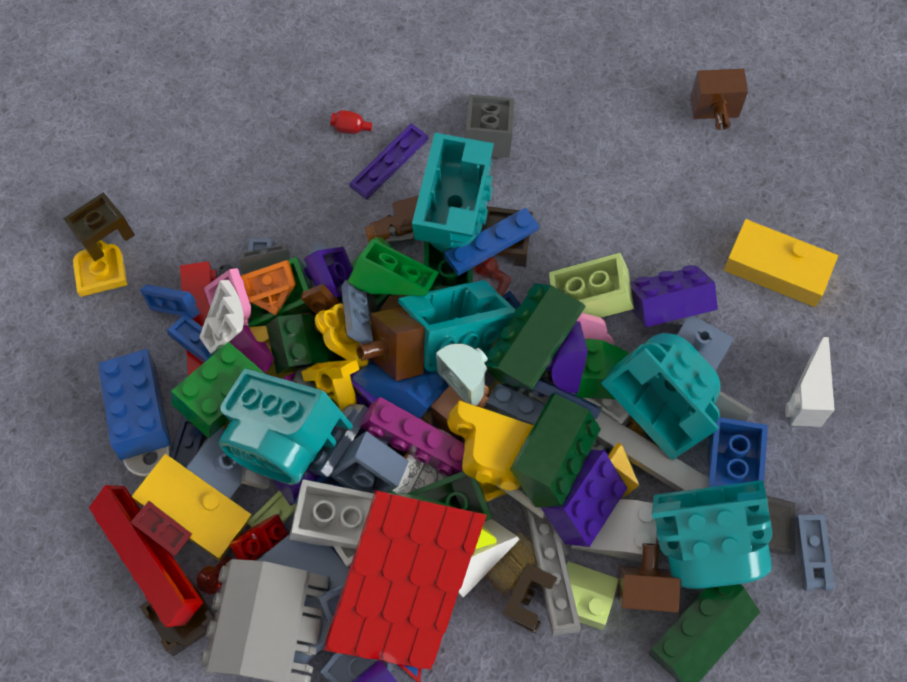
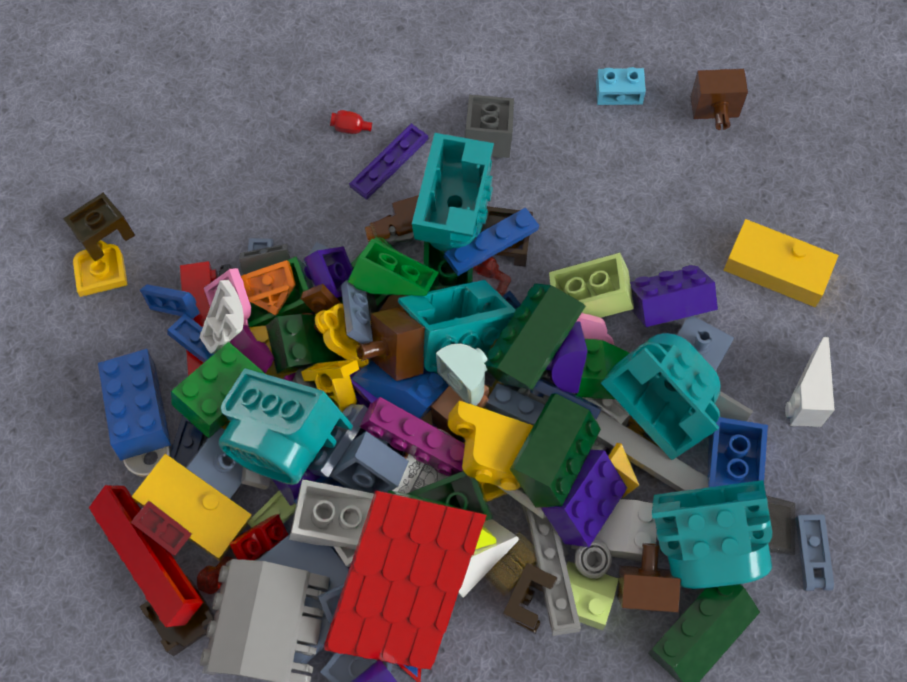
none -> light grey brick [574,540,612,579]
none -> medium azure brick [596,67,646,105]

